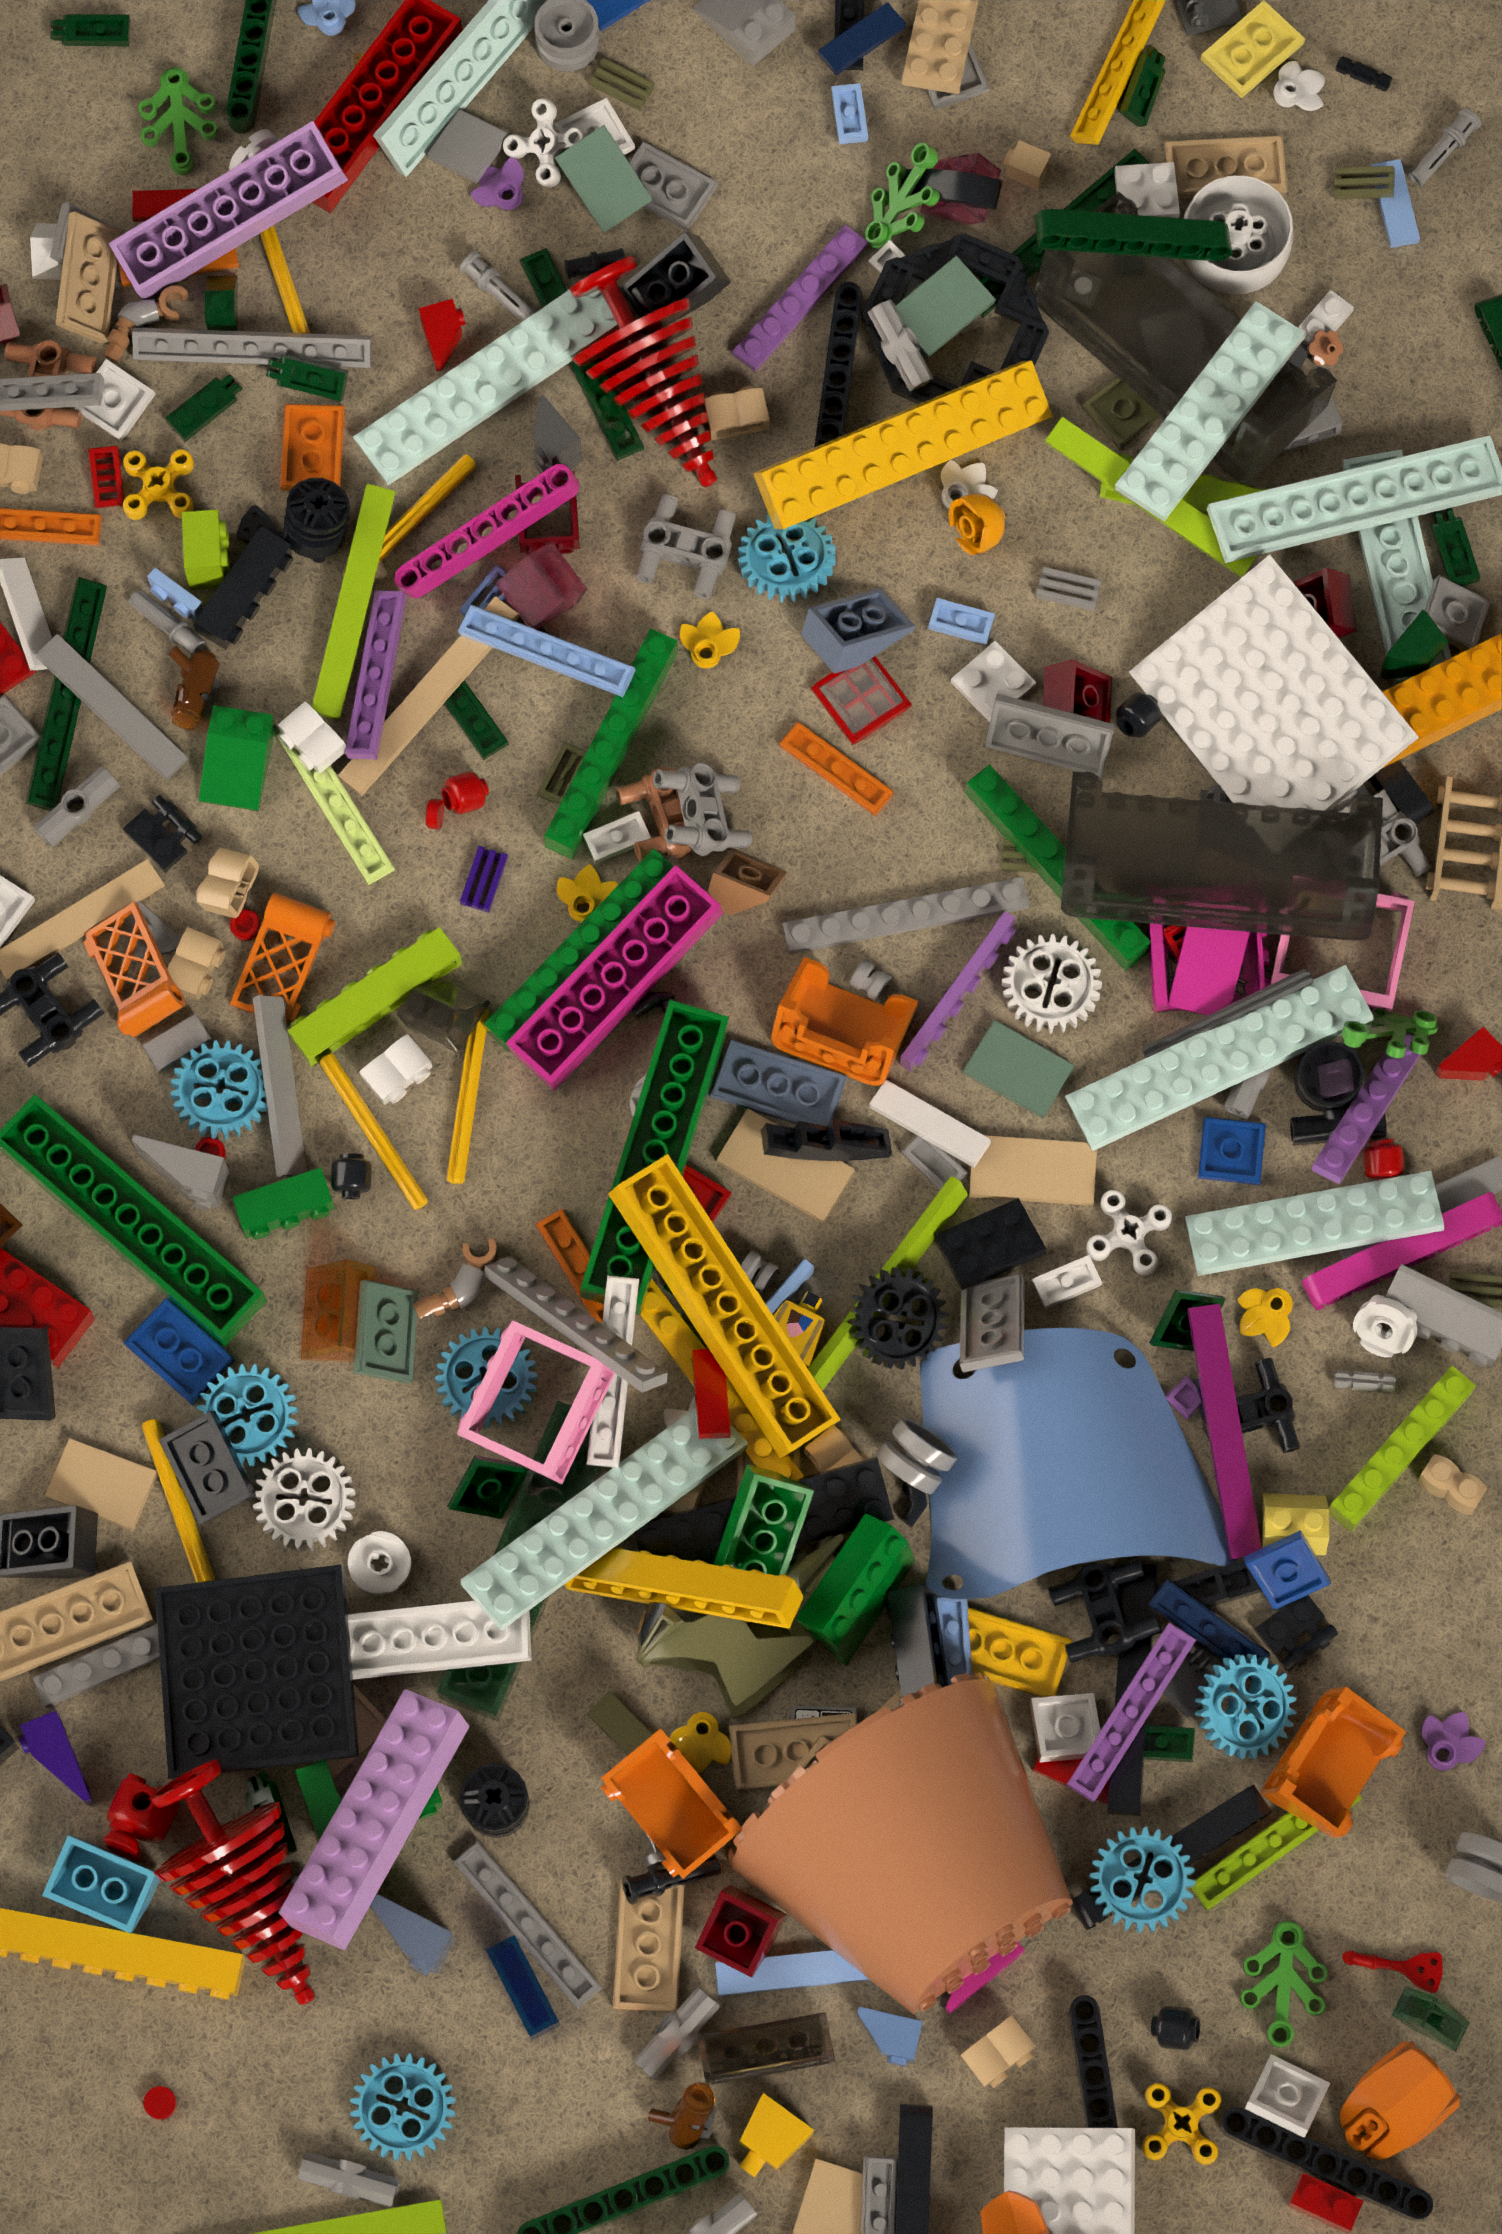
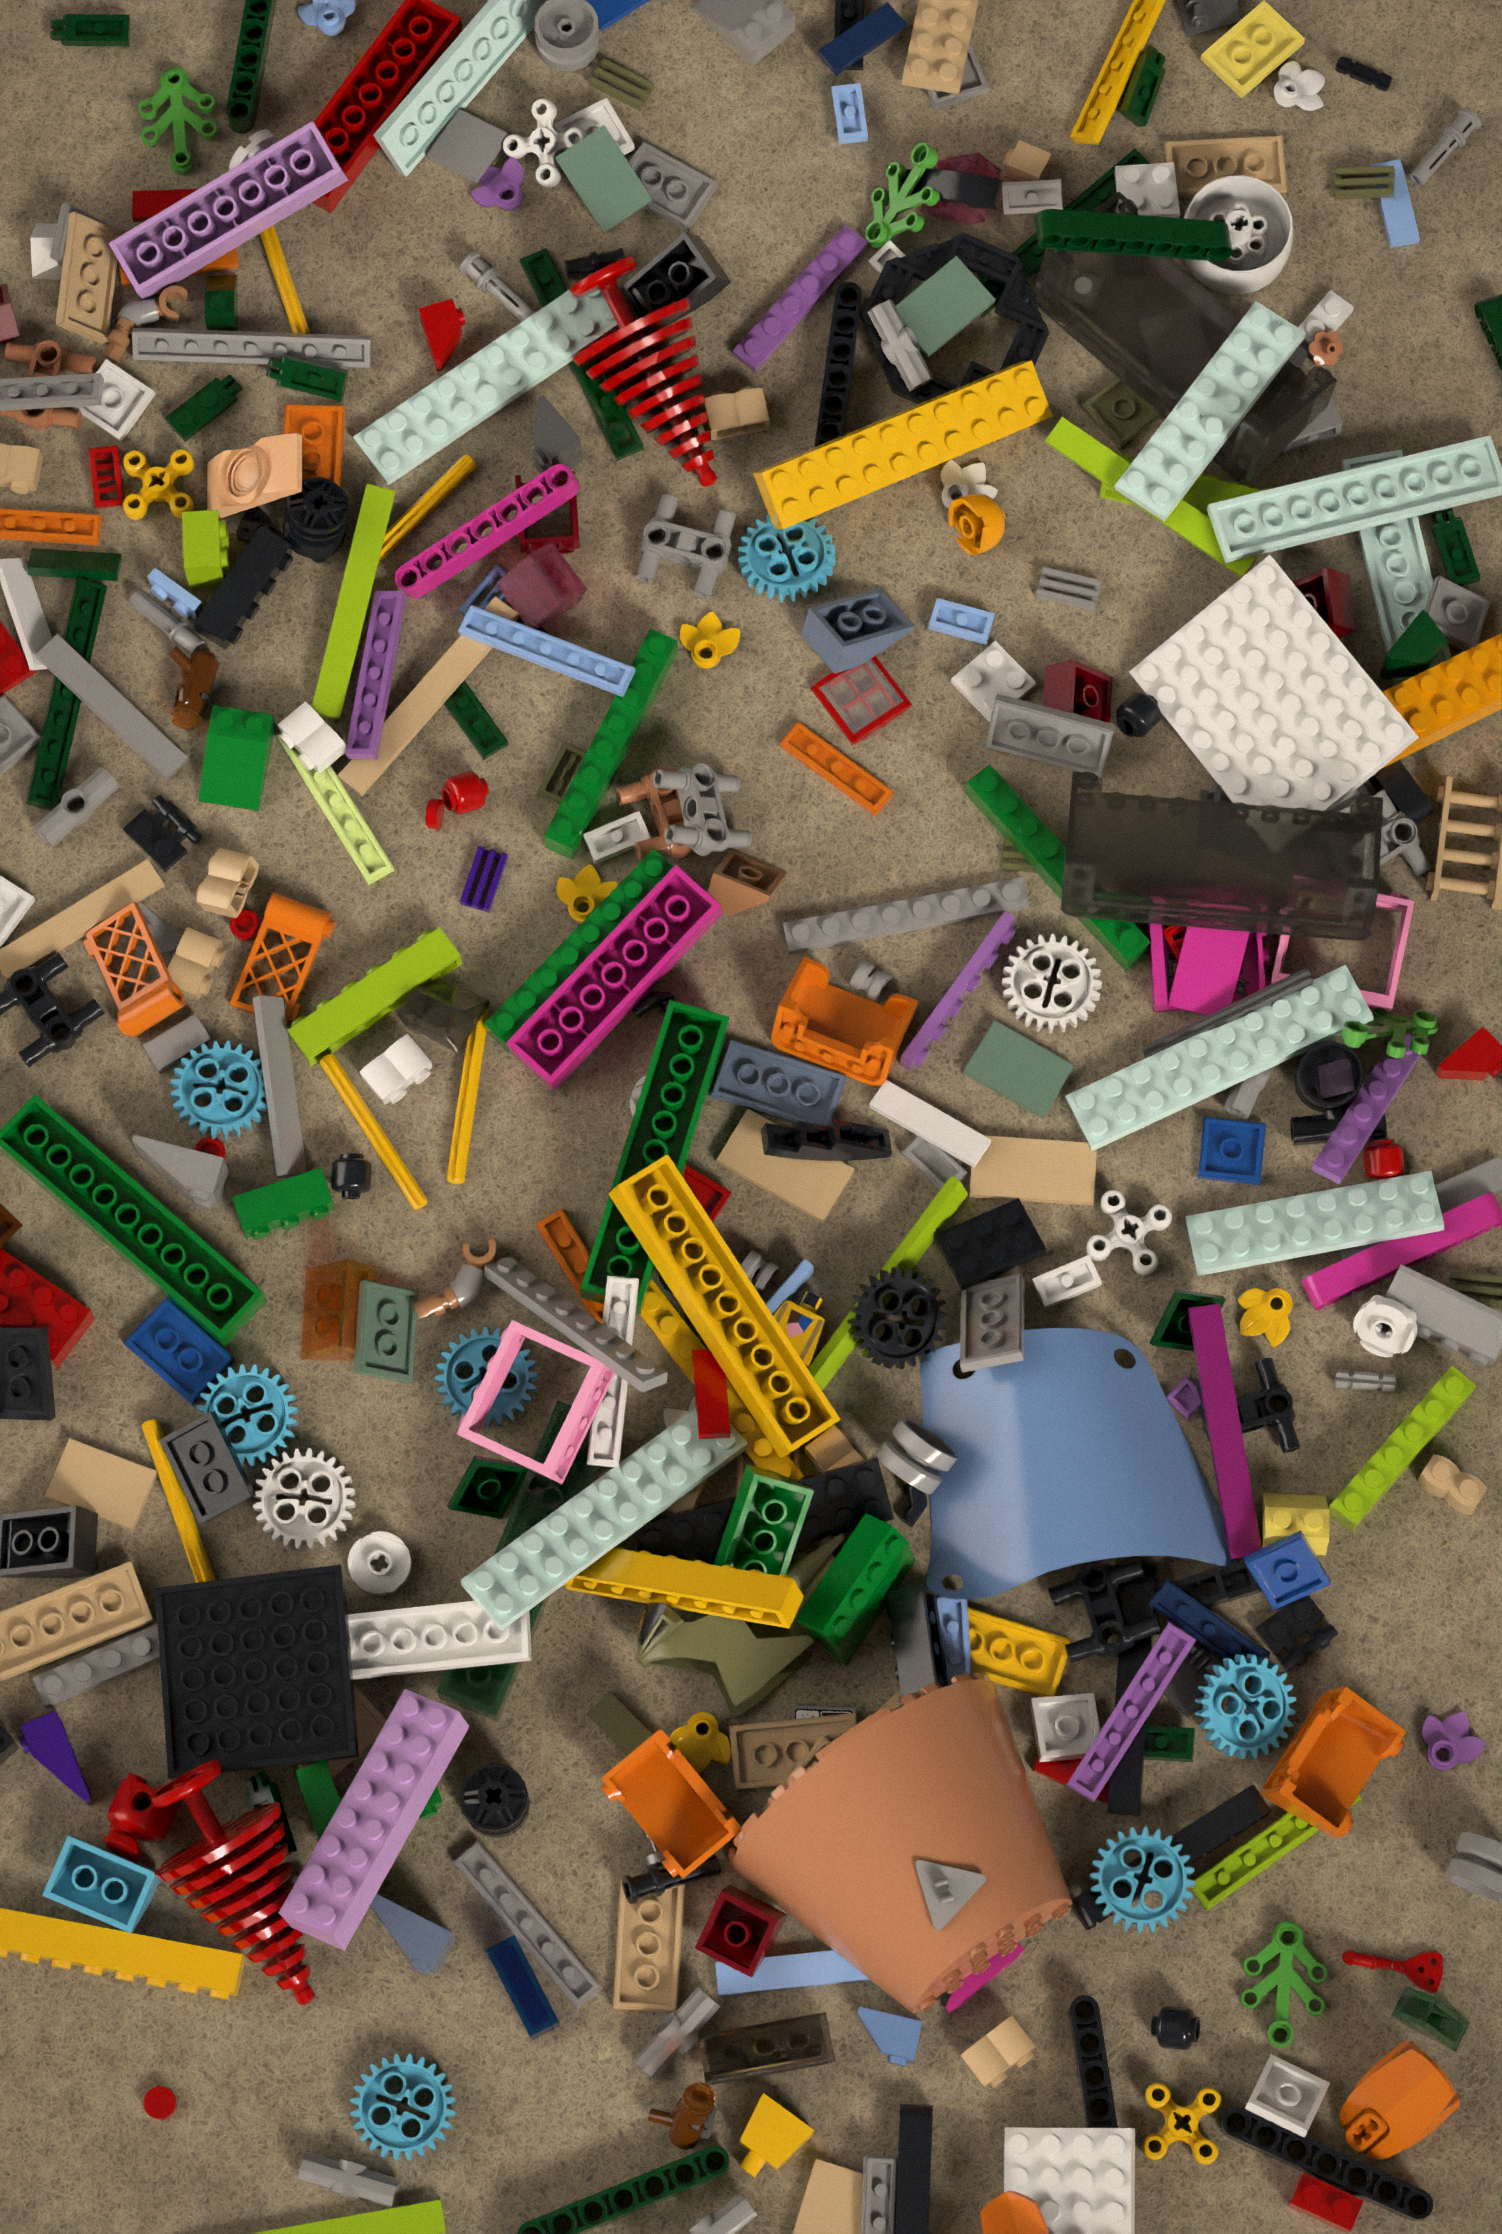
none -> dark green tile [27,548,122,581]
none -> light nougat slope [207,433,302,518]
none -> light grey piece [915,1860,986,1931]
none -> white plate [1002,179,1063,215]

